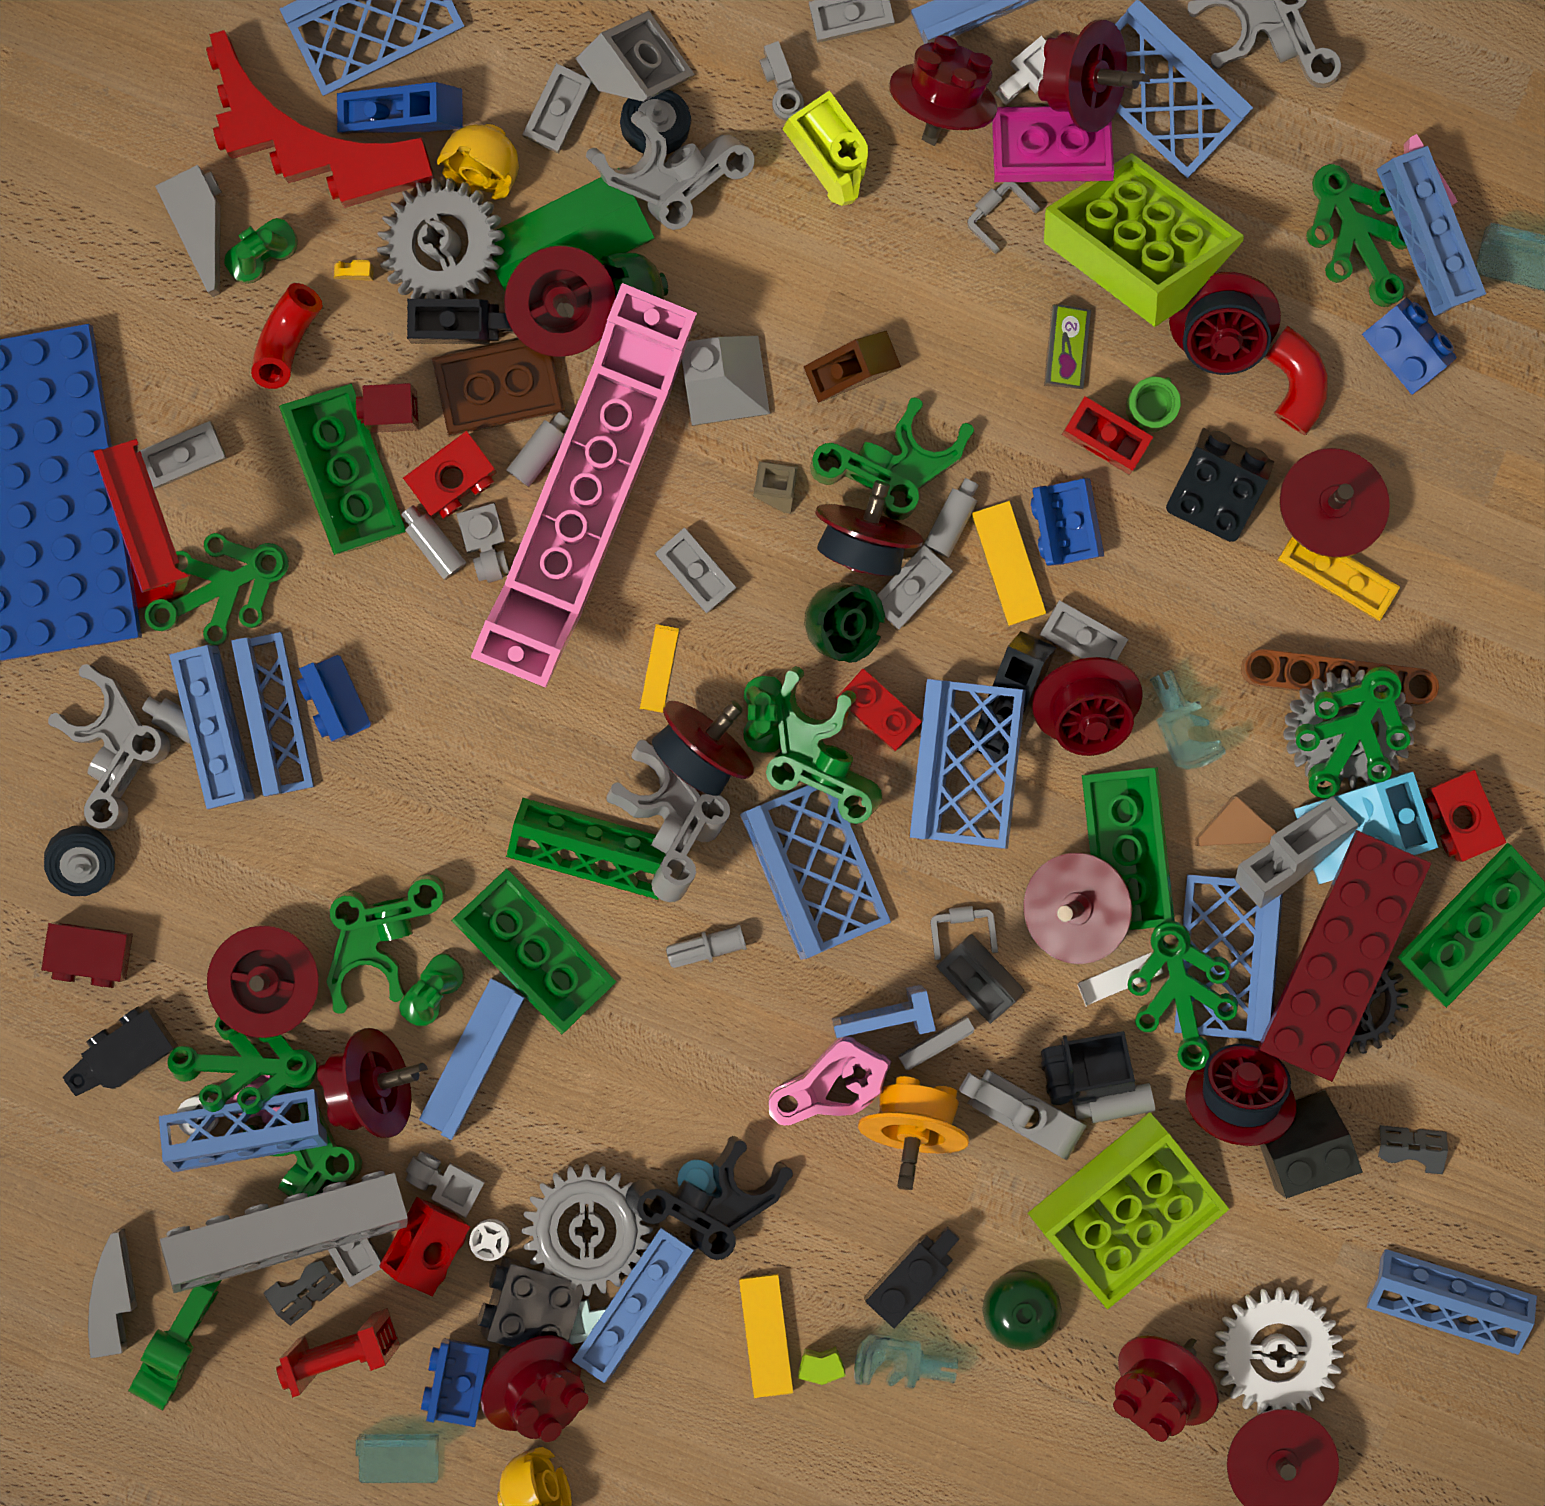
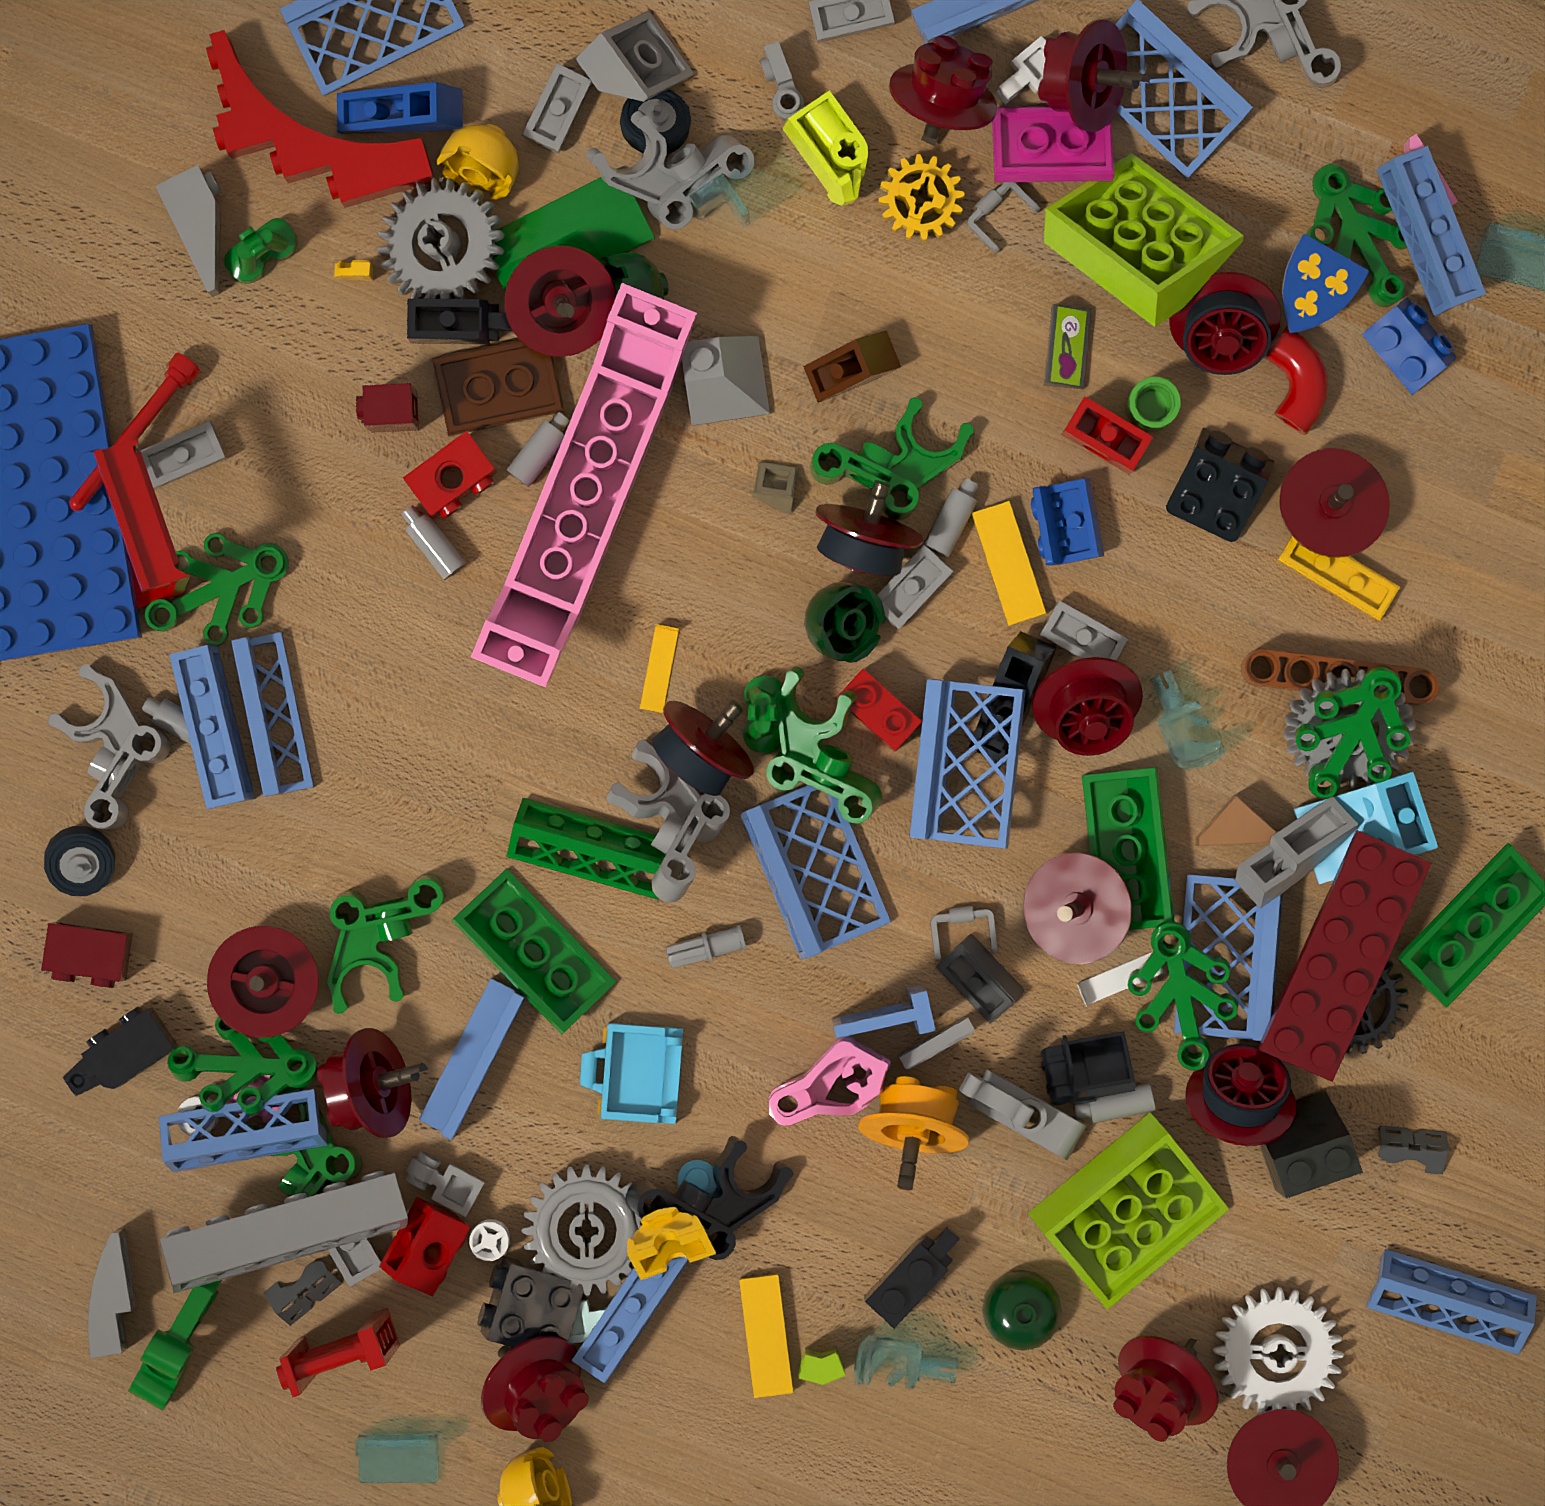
red cylinder [251,283,323,389] -> none
green slope [279,383,406,555] -> none
blue bracket [297,655,371,742] -> none
green piece [399,953,465,1026] -> none
blue bracket [421,1338,491,1427] -> none
light grey plate [456,503,510,583] -> none
light grey plate [655,527,736,614] -> none
red brick [1423,770,1506,862] -> none
none -> red piece [69,353,201,511]
none -> medium azure piece [580,1023,684,1124]
none -> yellow cylinder [627,1207,716,1280]
none -> clear light blue panel [689,173,750,228]
none -> yellow gear [878,154,965,242]
none -> blue shield [1282,233,1369,333]

